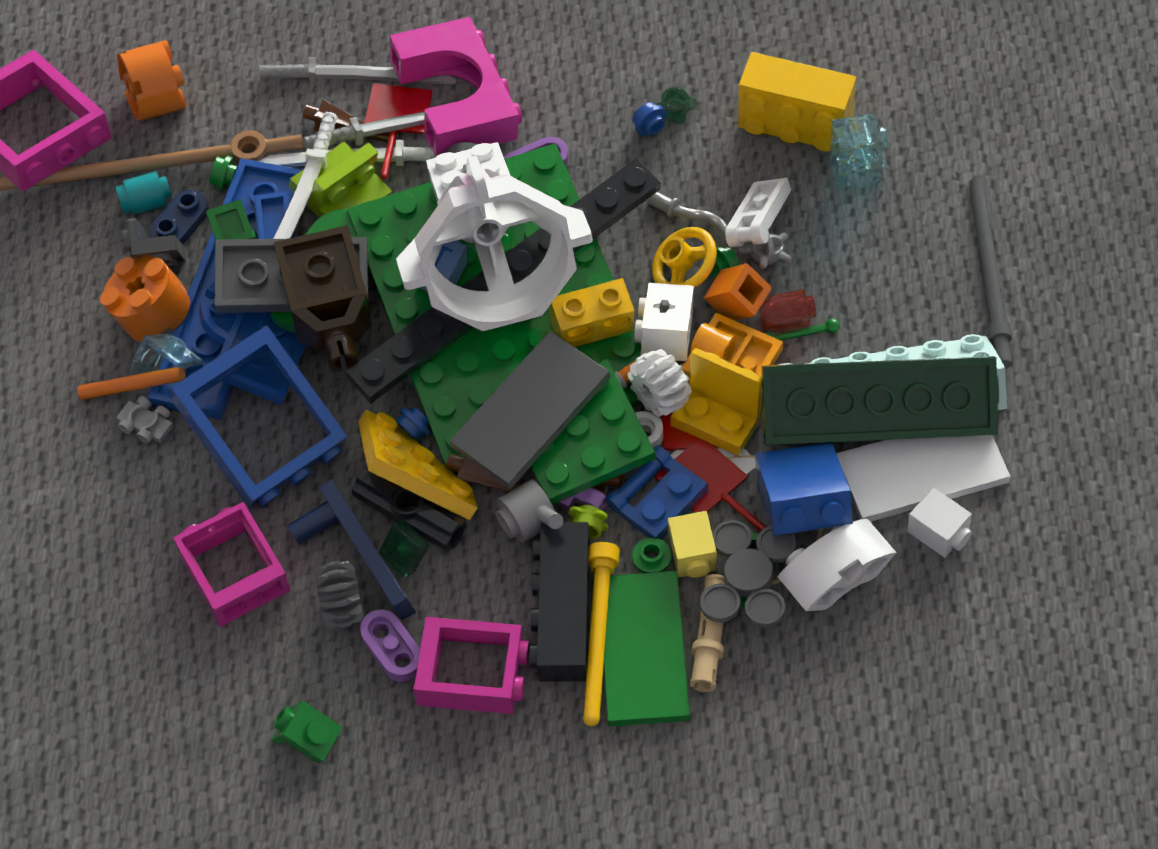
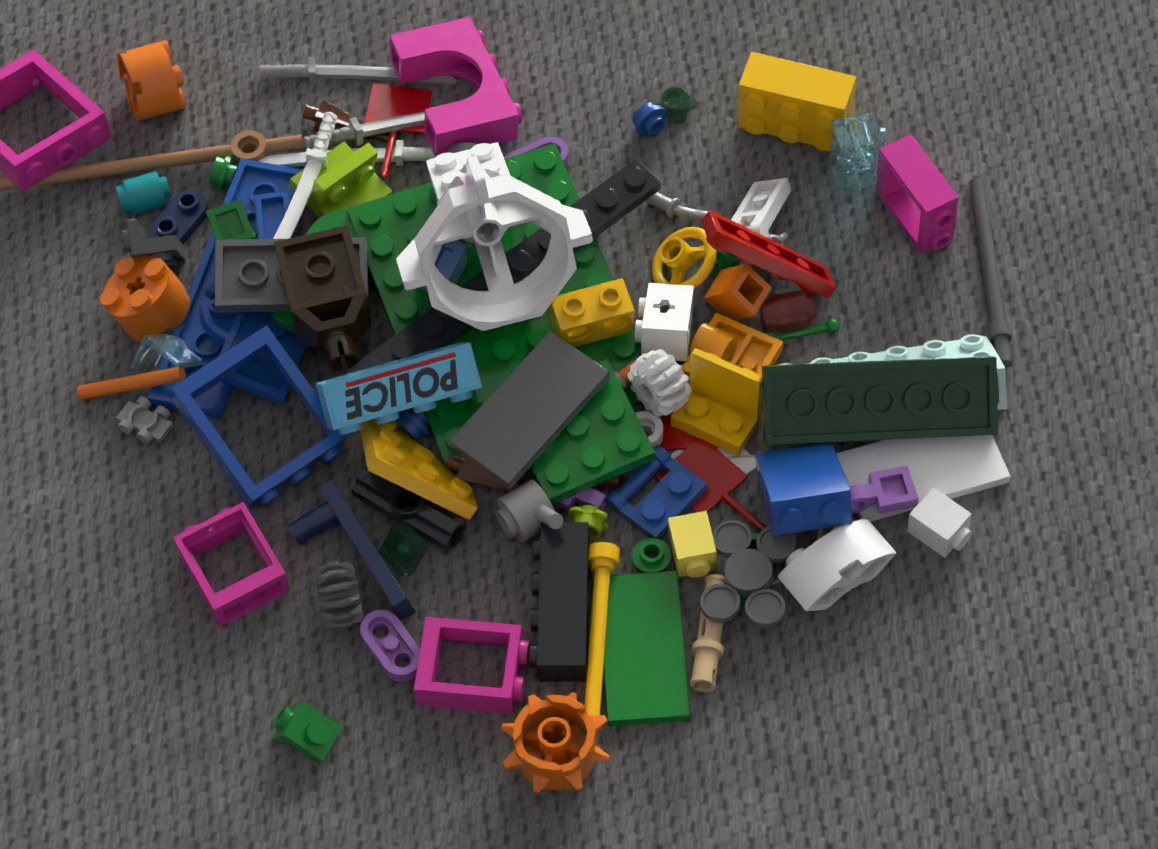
none -> medium azure brick [315,342,482,435]
none -> orange brick [501,692,610,793]
none -> red plate [701,210,837,299]
none -> medium lavender plate [849,466,918,514]
none -> dark pink window [876,134,959,253]

